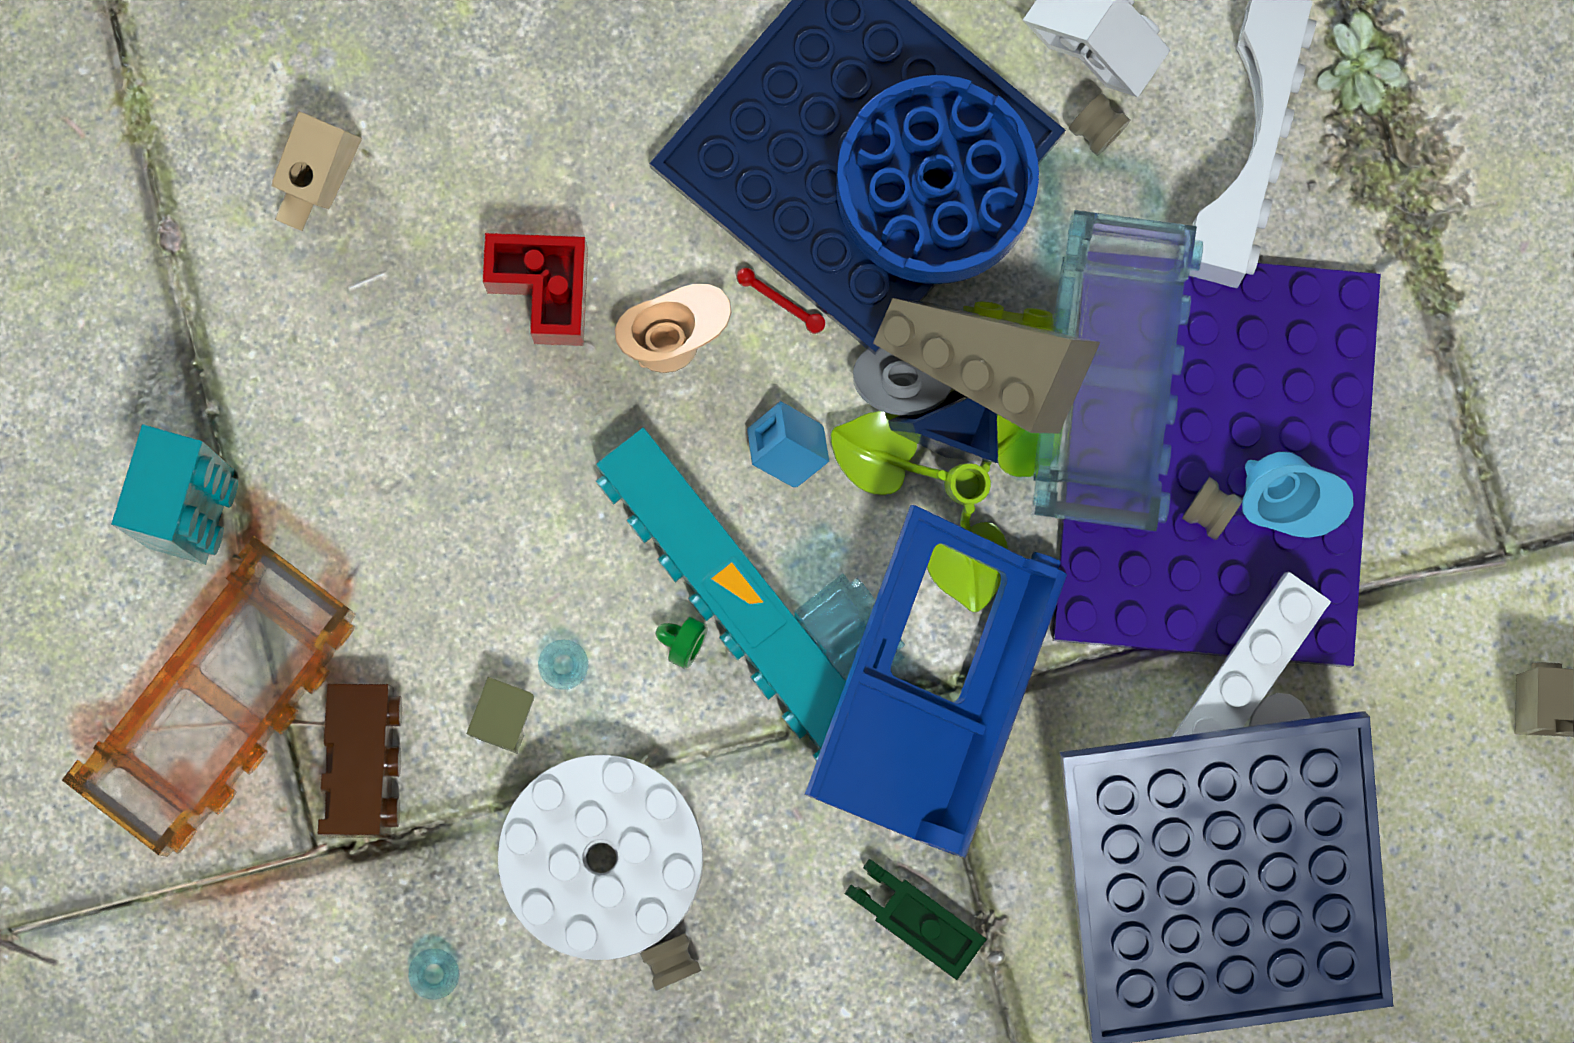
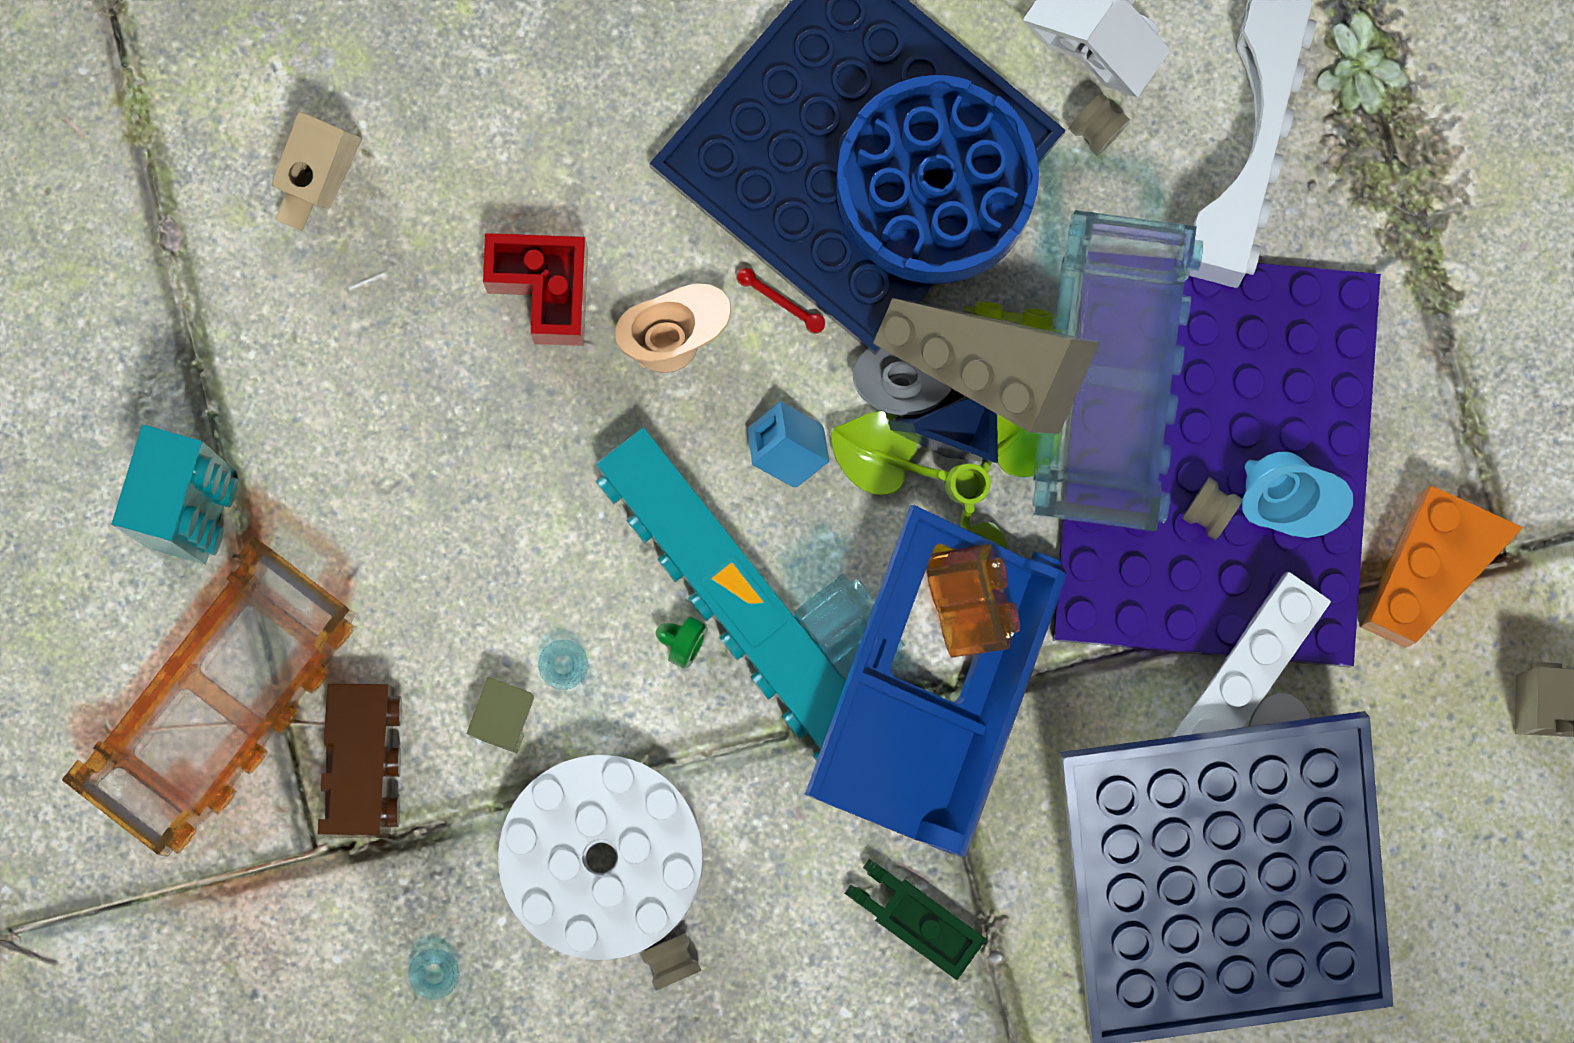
none -> clear orange brick [926,544,1020,658]
none -> orange wedge [1360,485,1523,648]

